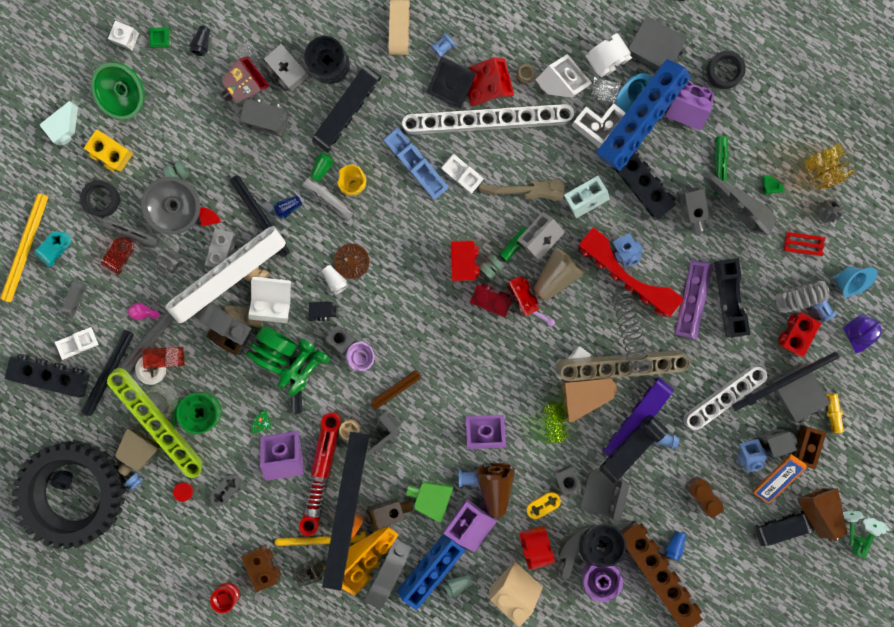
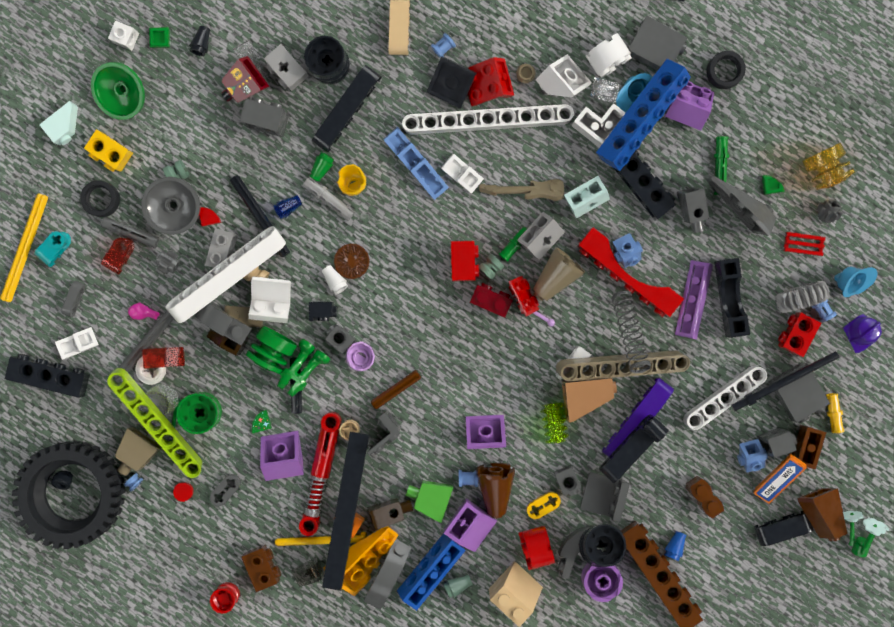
black axle [81,330,134,416] -> none
medium blue pin [654,434,679,450] -> none

